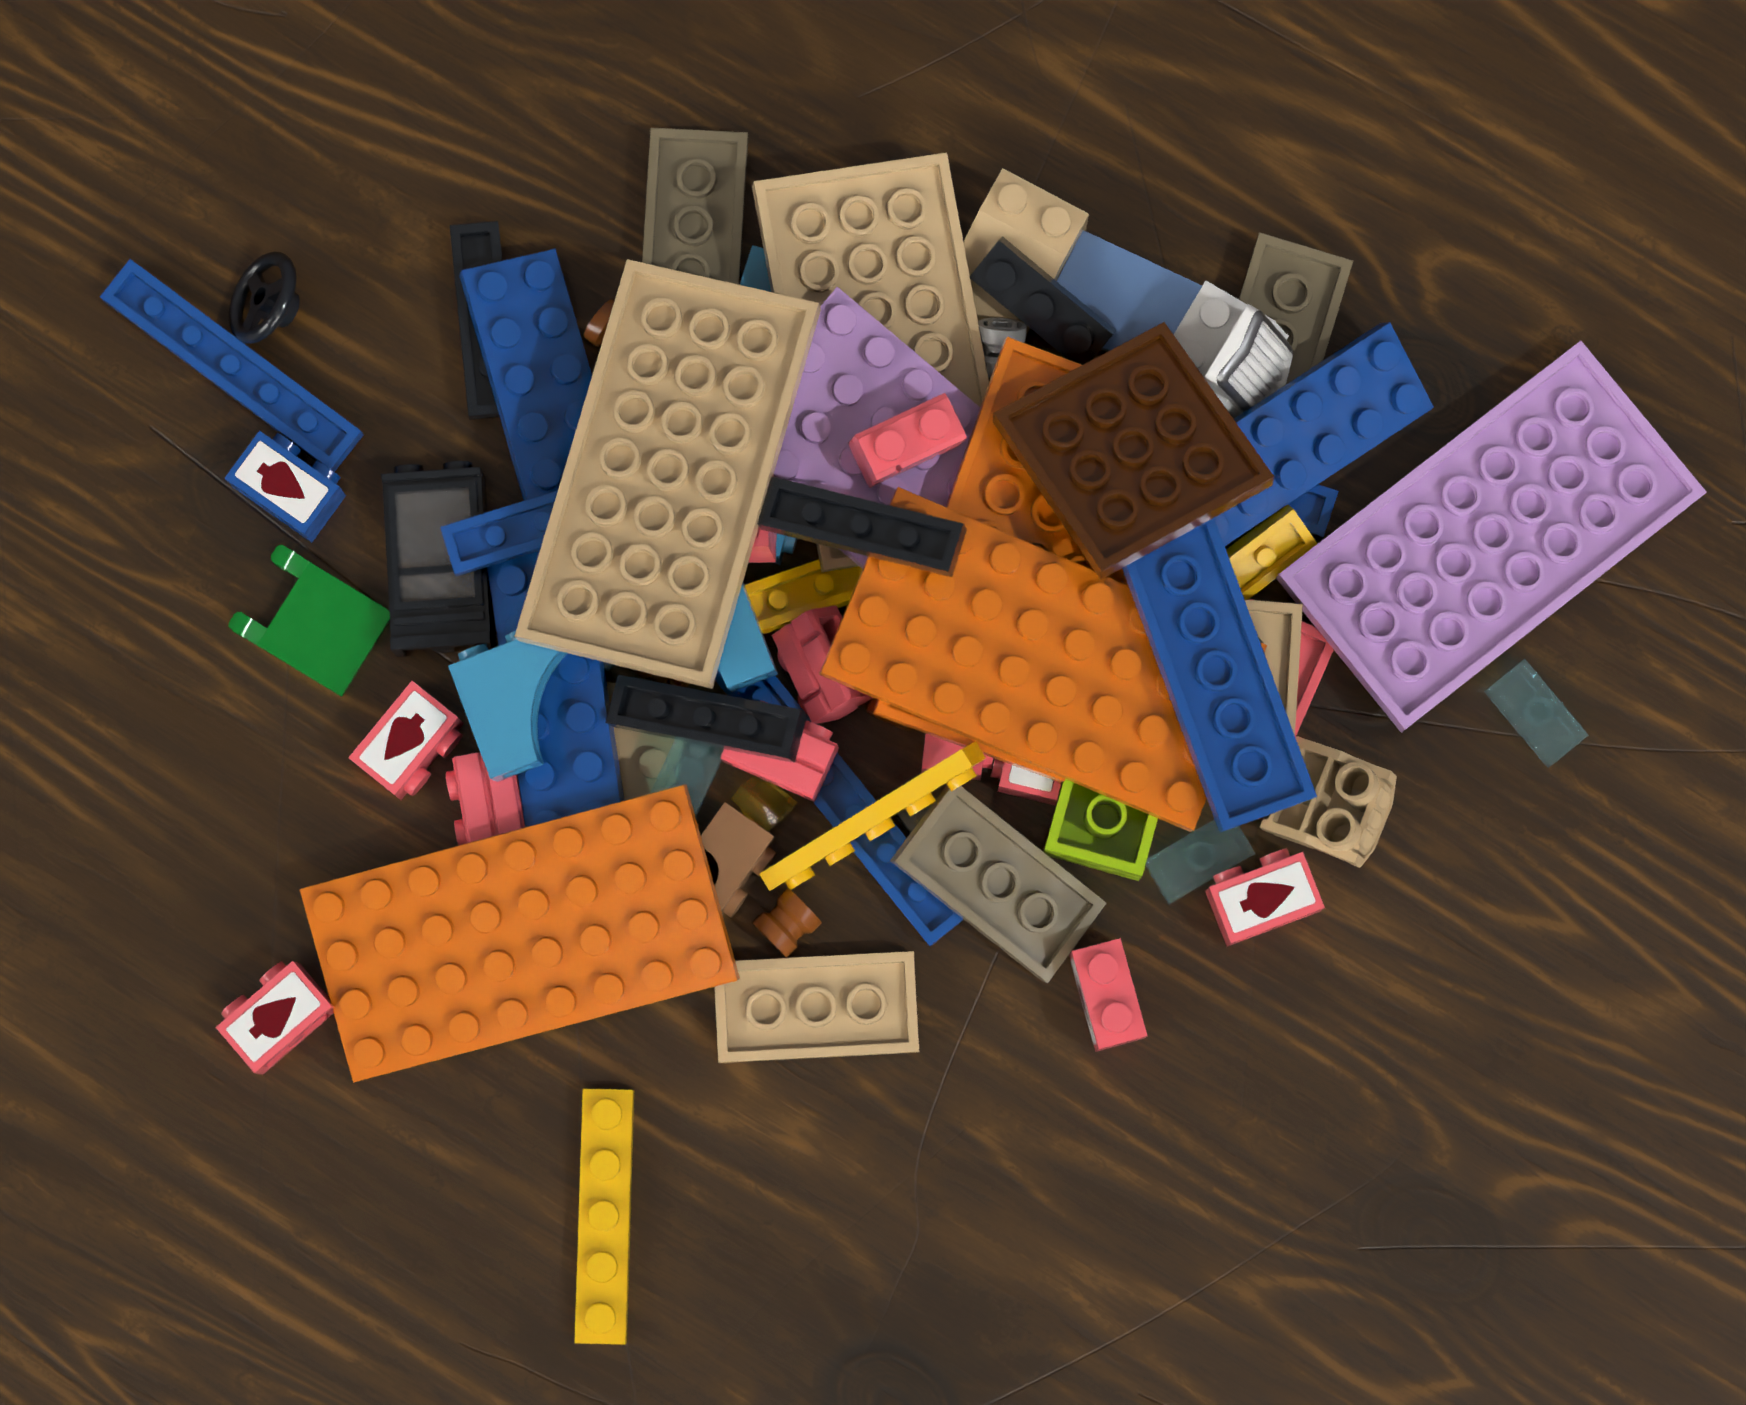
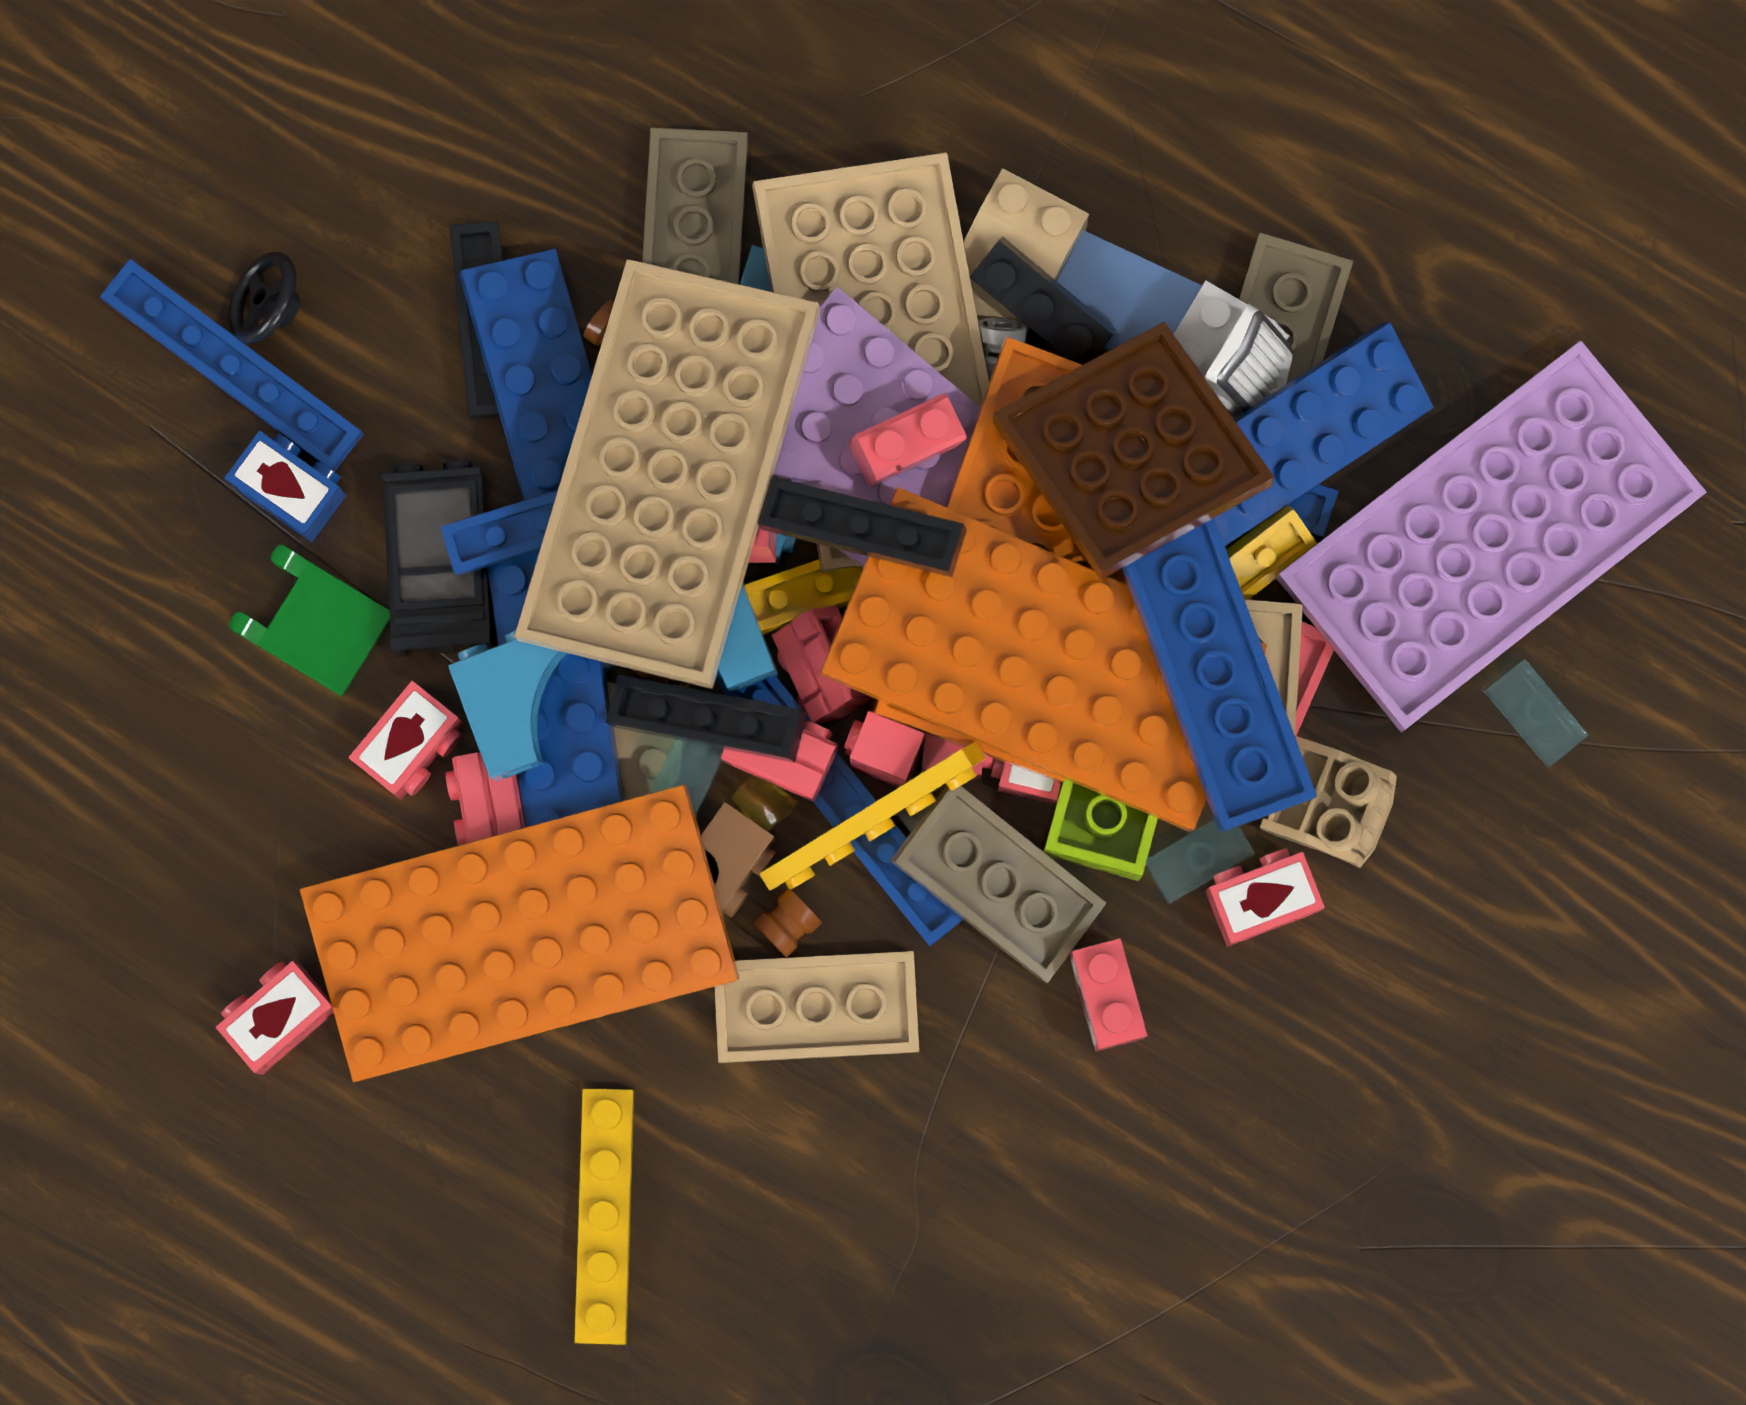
none -> coral brick [844,711,925,788]

